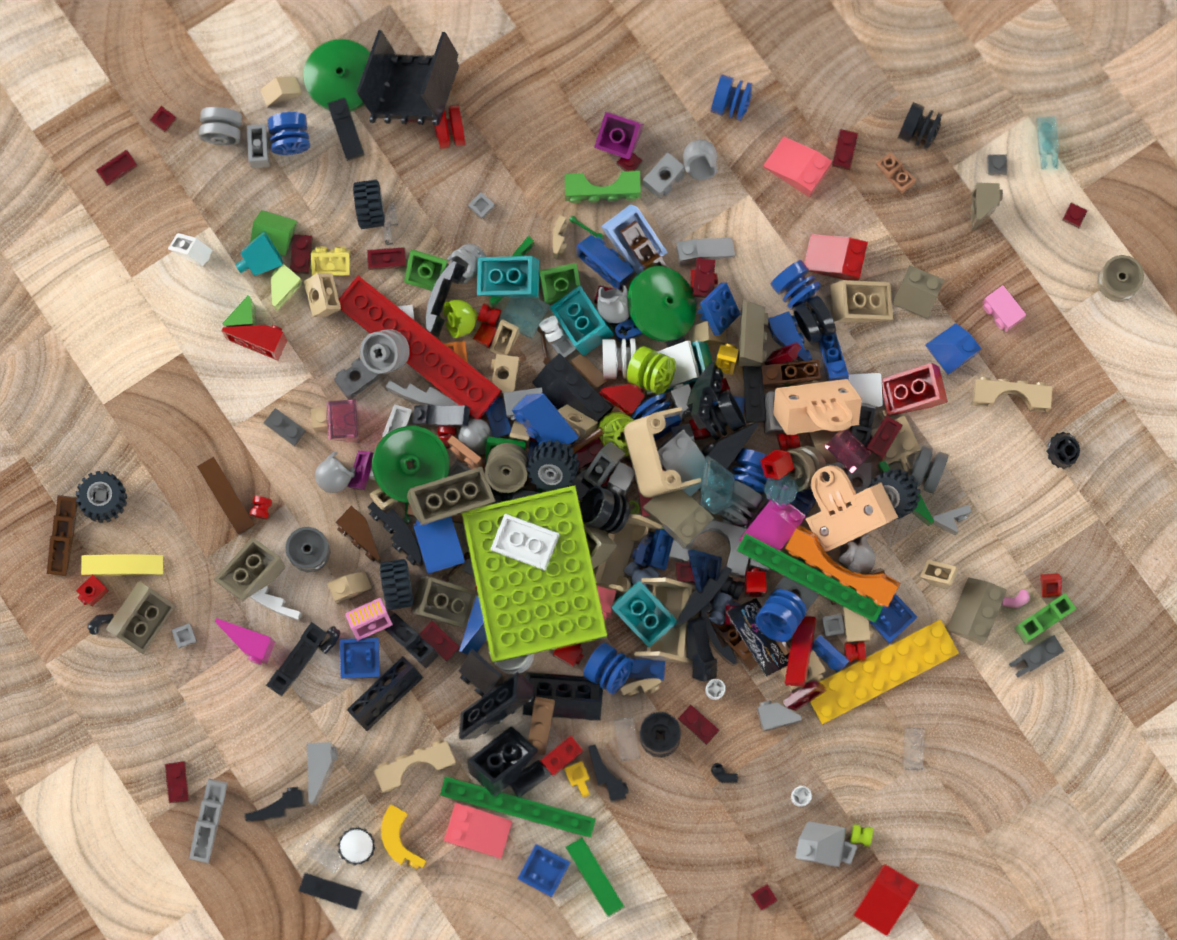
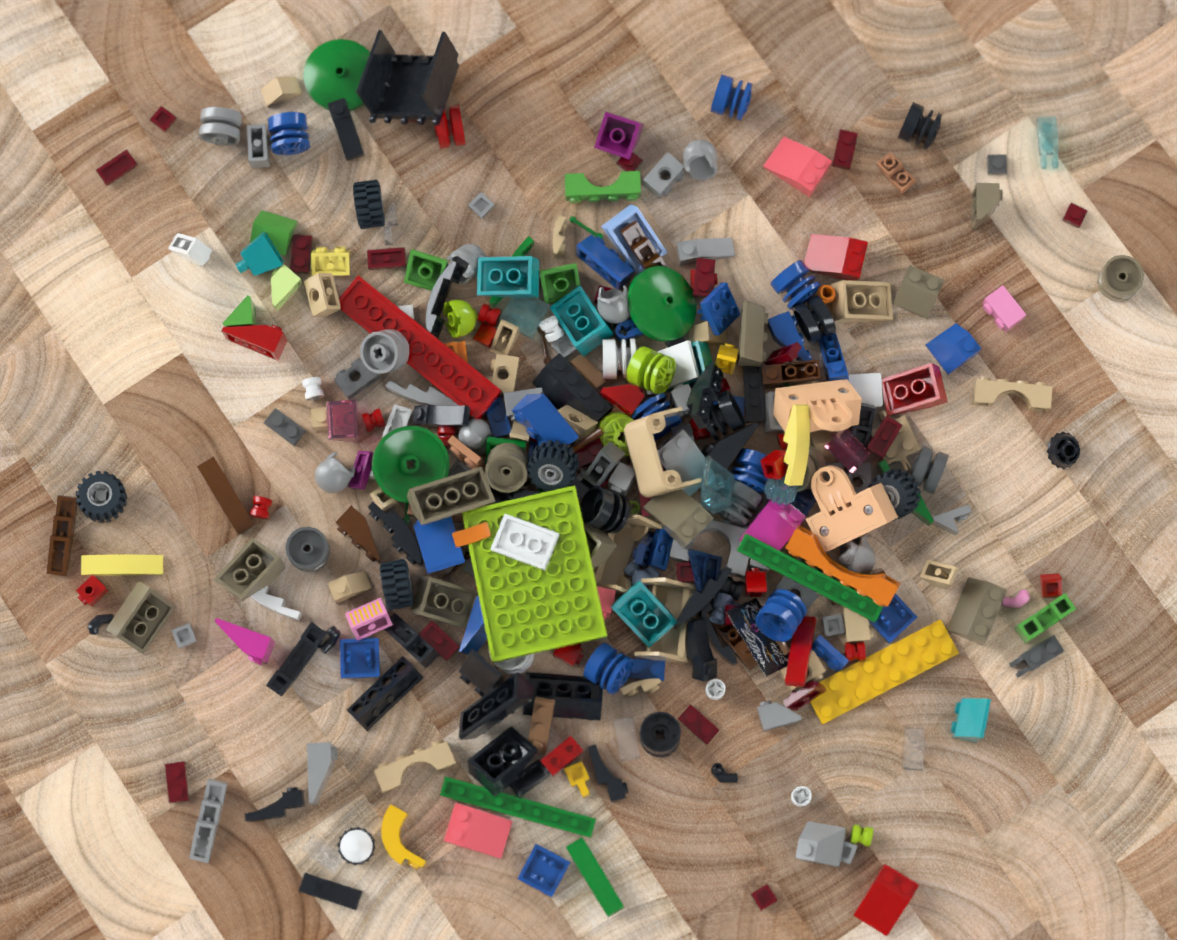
none -> white wheel [302,377,324,401]
none -> red wheel [361,408,386,432]
none -> orange sticker [452,522,491,547]
none -> light yellow slope [783,404,810,486]
none -> orange cone [817,285,836,304]
none -> teal slope [950,698,991,743]

